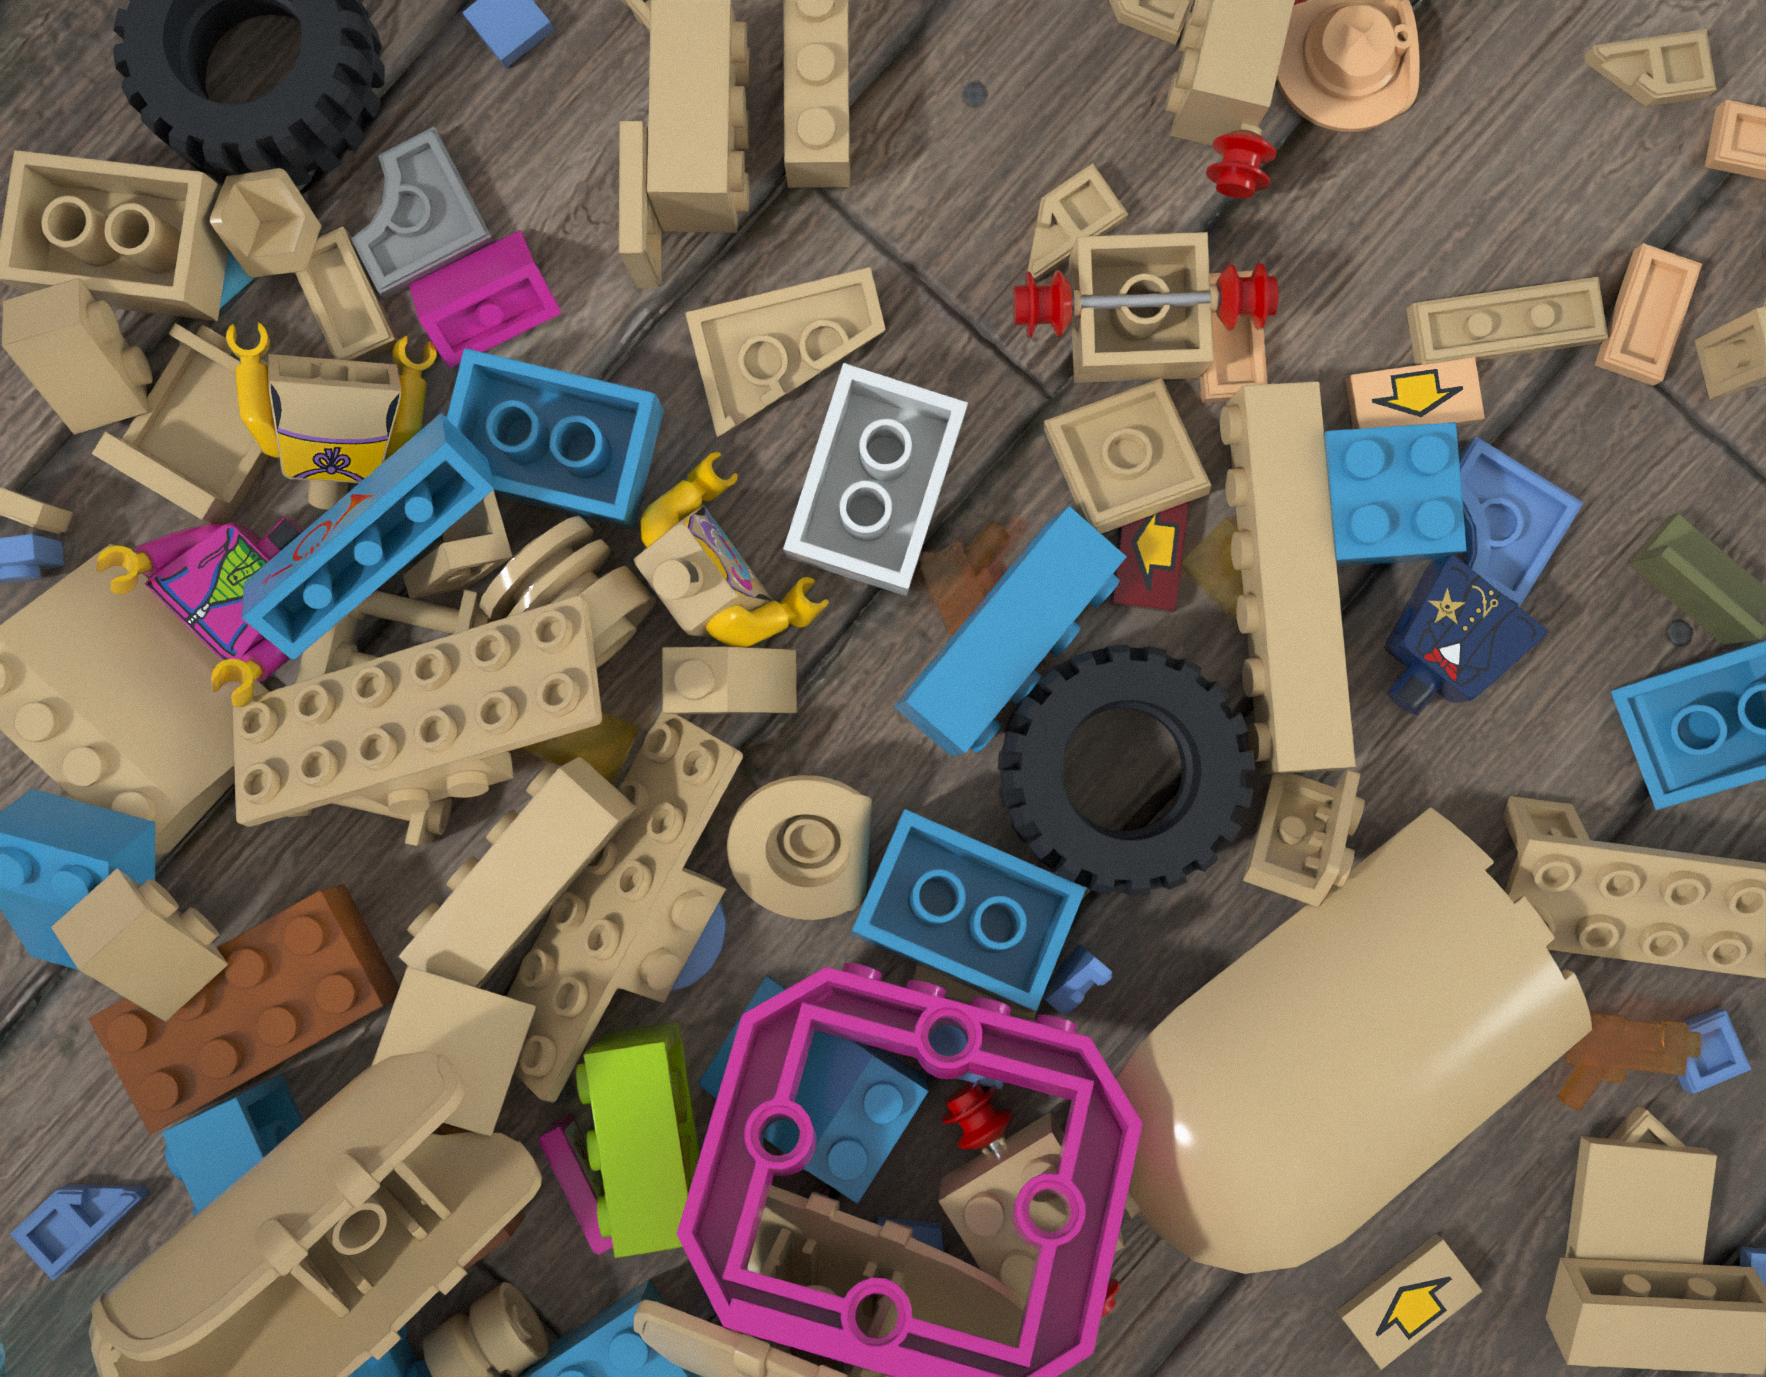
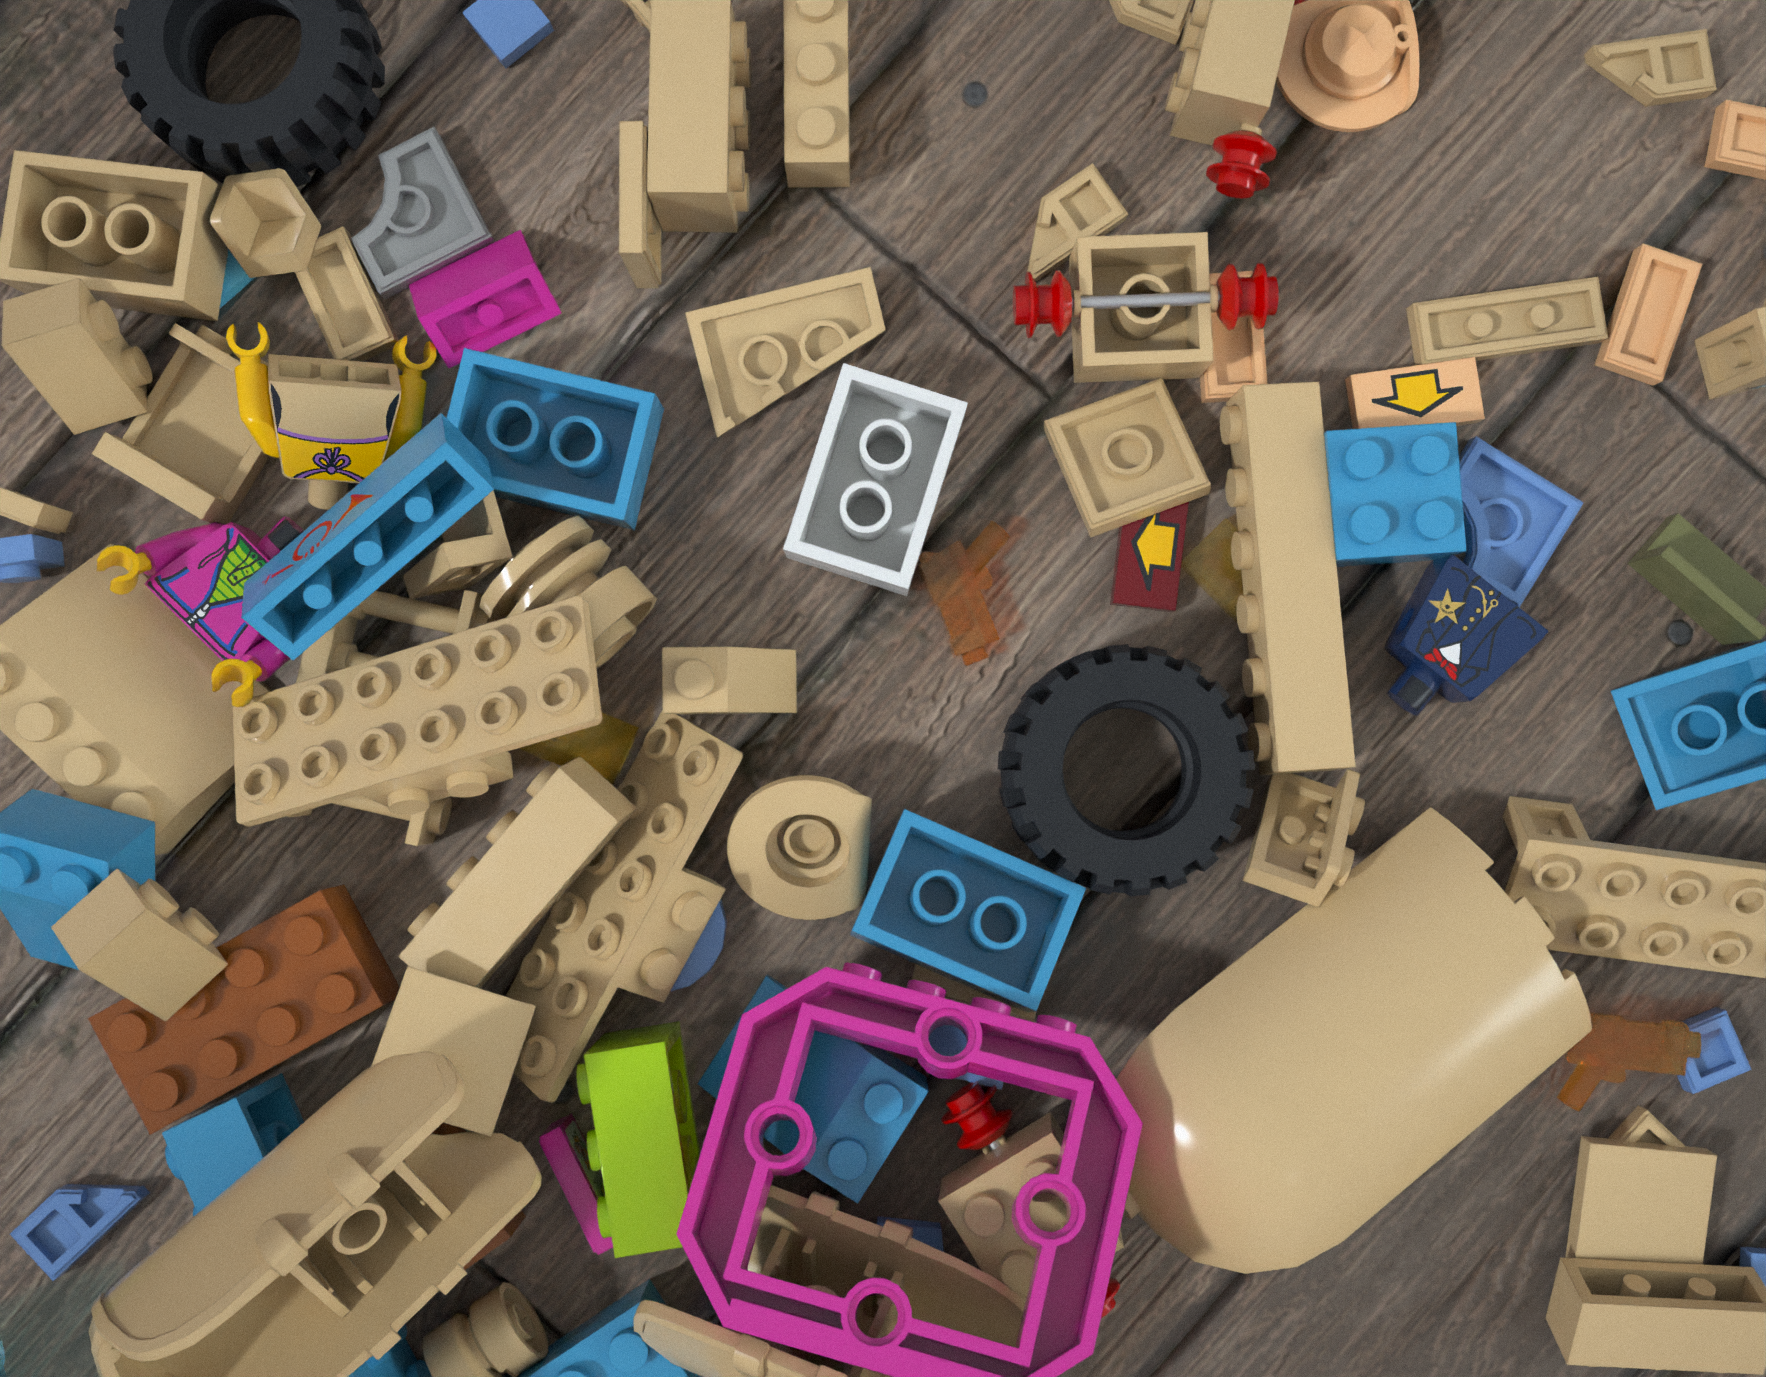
torso [634,452,829,648] -> none
dark azure brick [893,506,1126,756] -> none
medium blue tile [1043,944,1113,1015] -> none
tan tile [1336,1234,1482,1370] -> none

